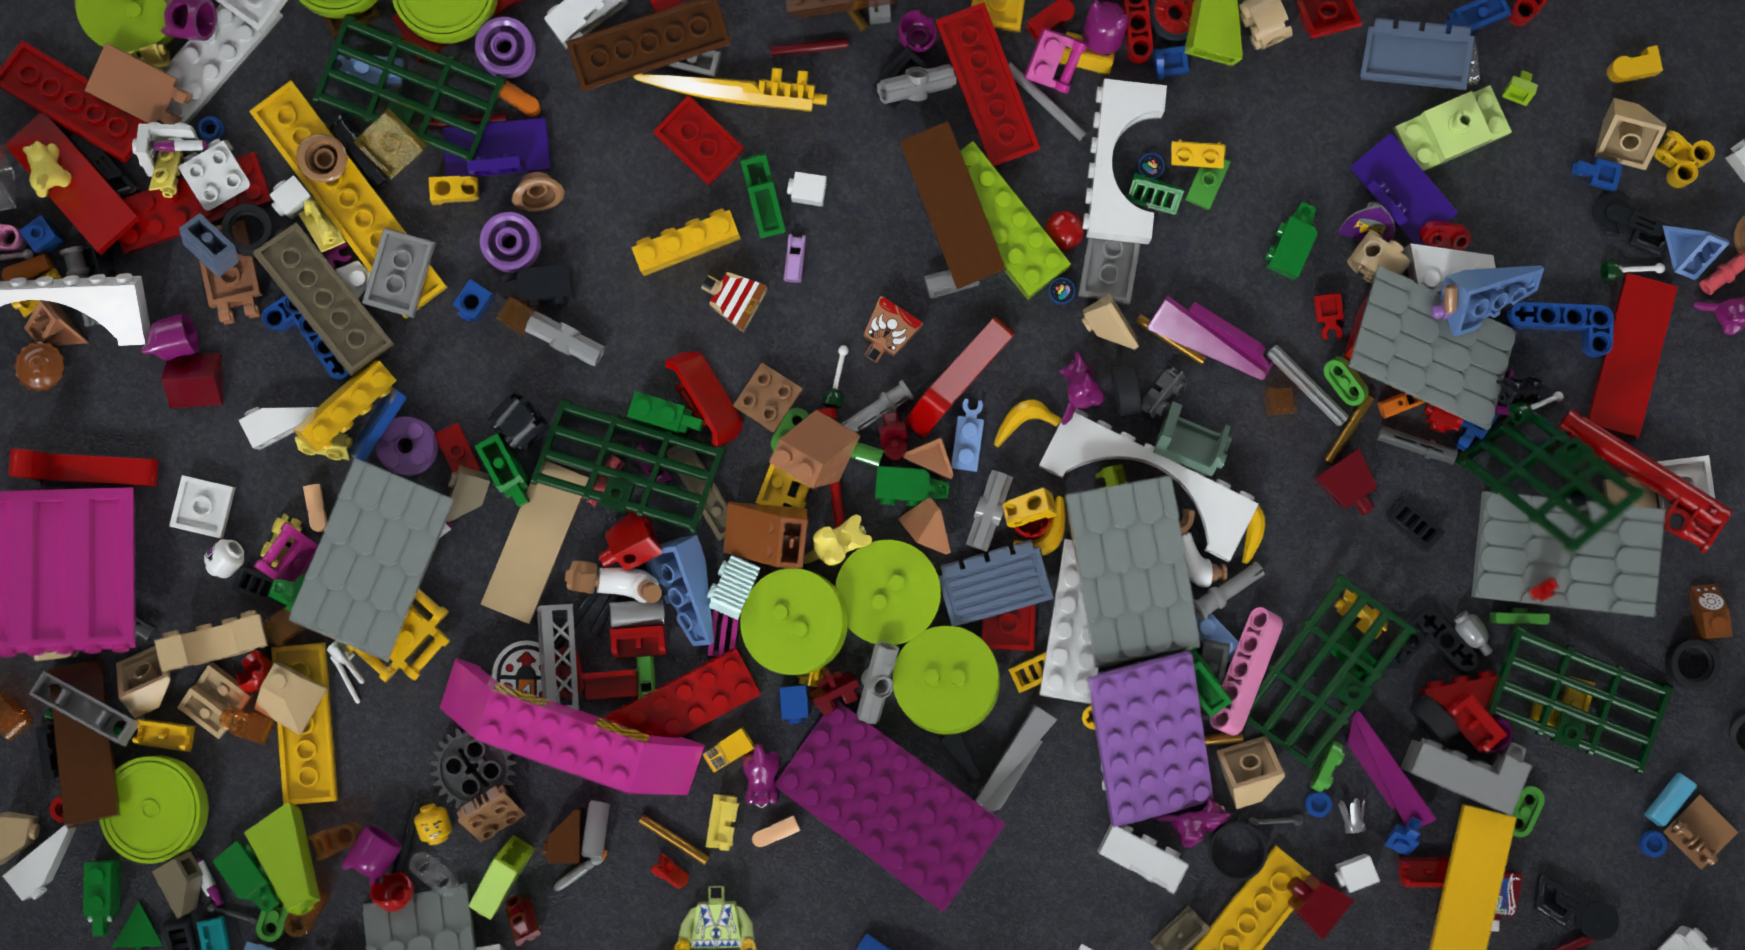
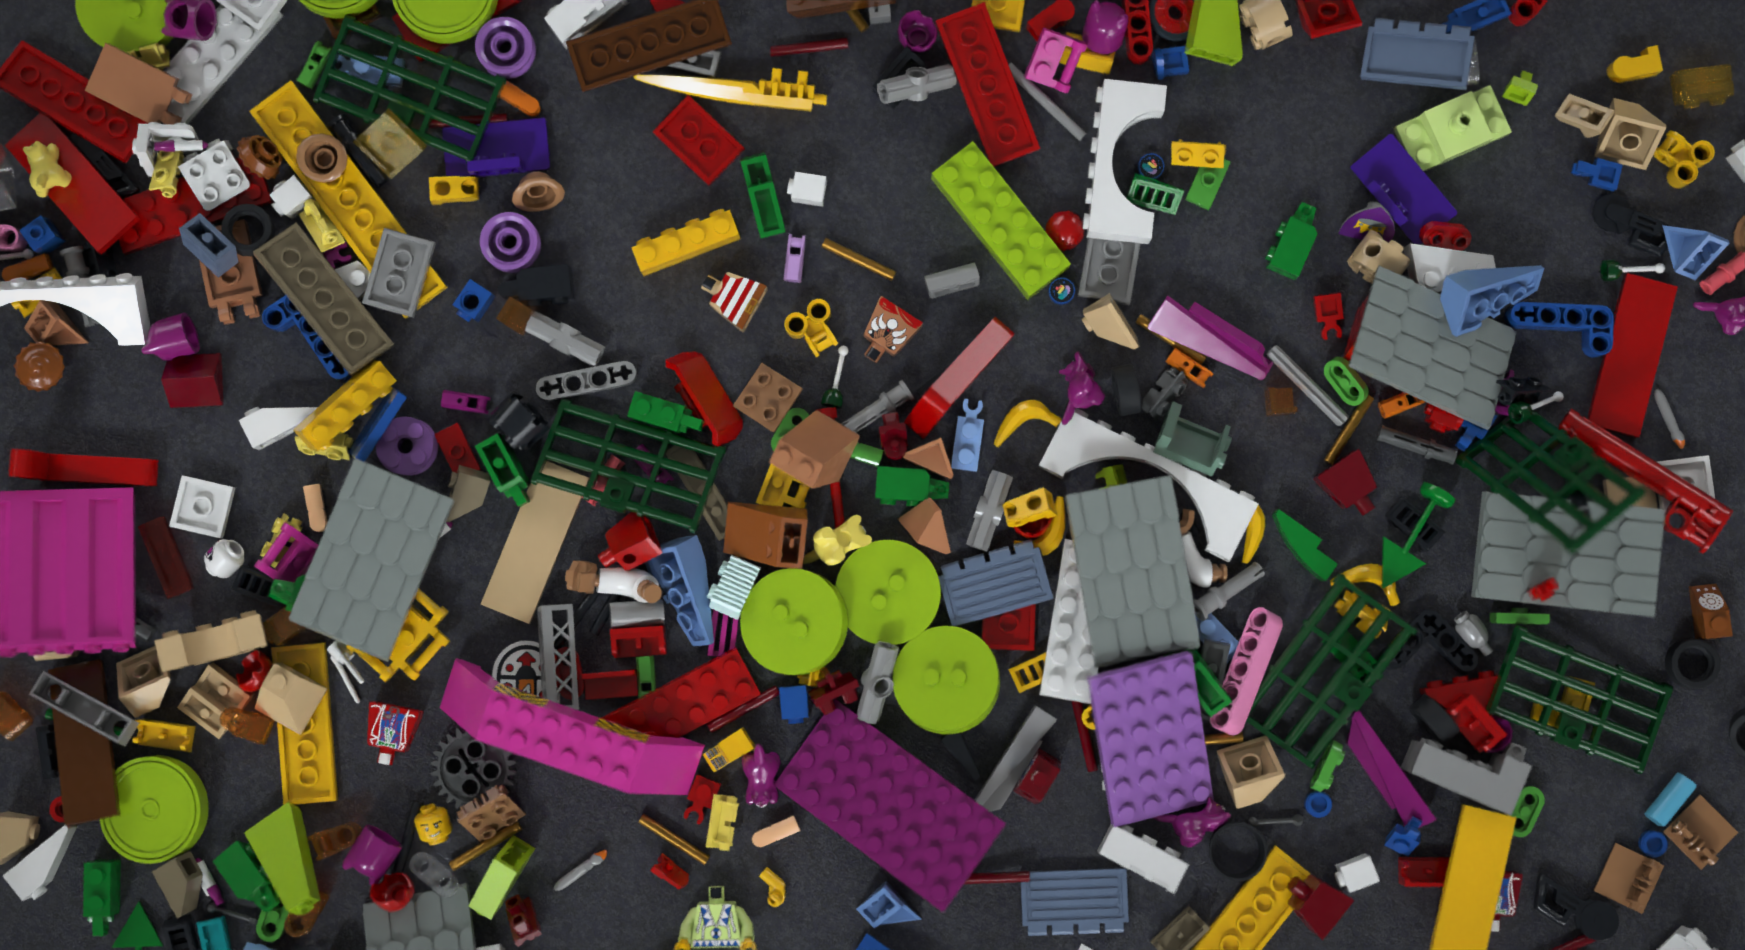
blue plate [198,116,225,142] -> none
reddish brown slope [543,808,583,863] -> none
light grey brick [581,801,610,858] -> none
reddish brown tile [899,121,1007,289] -> none
flat silver piece [1338,798,1366,839] -> none
medium nougat arm [1431,285,1458,319] -> none
none -> clear red plate [137,516,195,599]
none -> dark orange piece [236,135,282,180]
none -> bright green bar [296,40,333,90]
none -> torso [367,701,424,765]
none -> magenta bar [441,390,491,414]
none -> pearl gold bar [449,821,522,871]
none -> light grey beam [536,361,637,401]
none -> red plate [684,774,722,824]
none -> dark red bar [707,685,780,733]
none -> yellow arm [759,867,786,907]
none -> yellow piece [784,299,838,358]
none -> pearl gold bar [822,238,896,281]
none -> medium blue slope [857,881,922,928]
none -> dark red bar [965,871,1030,884]
none -> dark red torso [1012,748,1061,804]
none -> sand blue hinge [1020,868,1129,936]
none -> dark red bar [1071,701,1098,772]
none -> orange bar [1165,347,1214,388]
none -> green slope [1272,509,1338,582]
none -> yellow piece [1330,564,1400,606]
none -> green piece [1382,482,1456,589]
none -> tan slope [1555,94,1615,138]
none -> medium nougat hinge [1593,843,1664,914]
none -> light grey piece [1654,389,1685,449]
none -> clear yellow brick [1670,64,1734,109]

